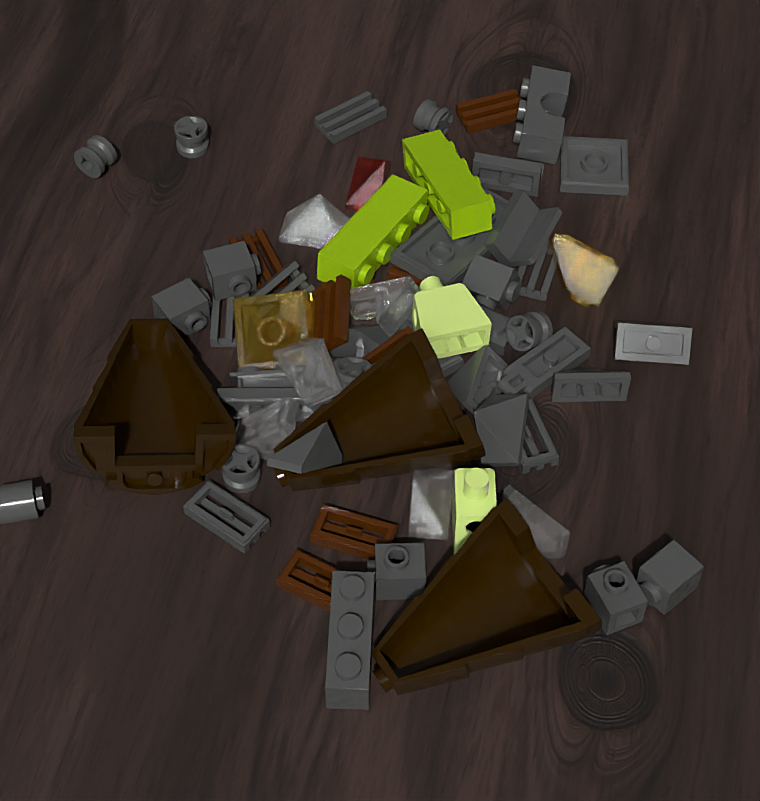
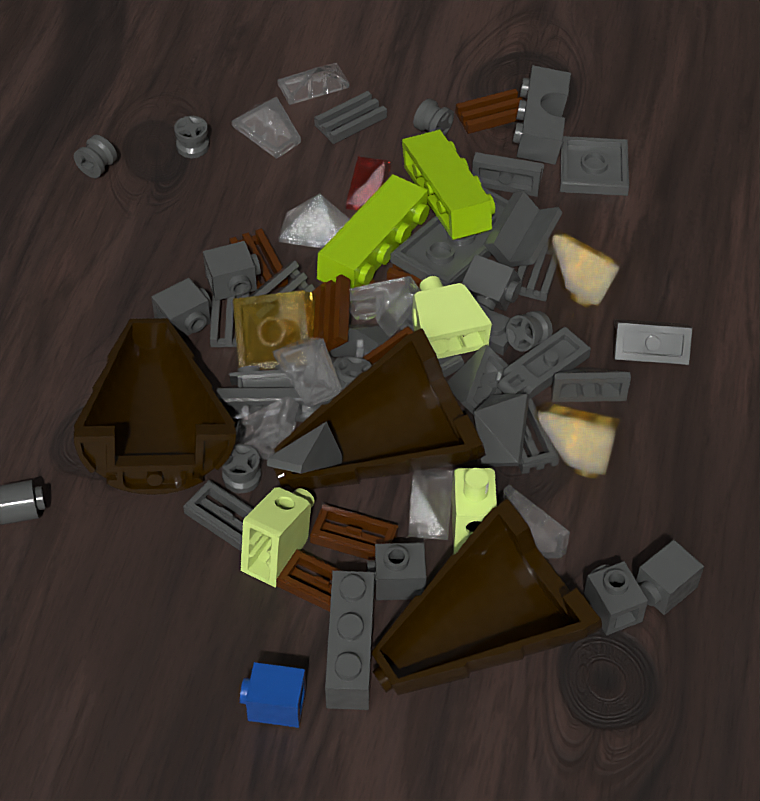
none -> clear slope [232,97,301,159]
none -> blue brick [240,662,306,728]
none -> yellowish green torso [241,487,315,588]
none -> clear slope [277,63,349,105]
none -> clear yellow slope [537,402,620,478]

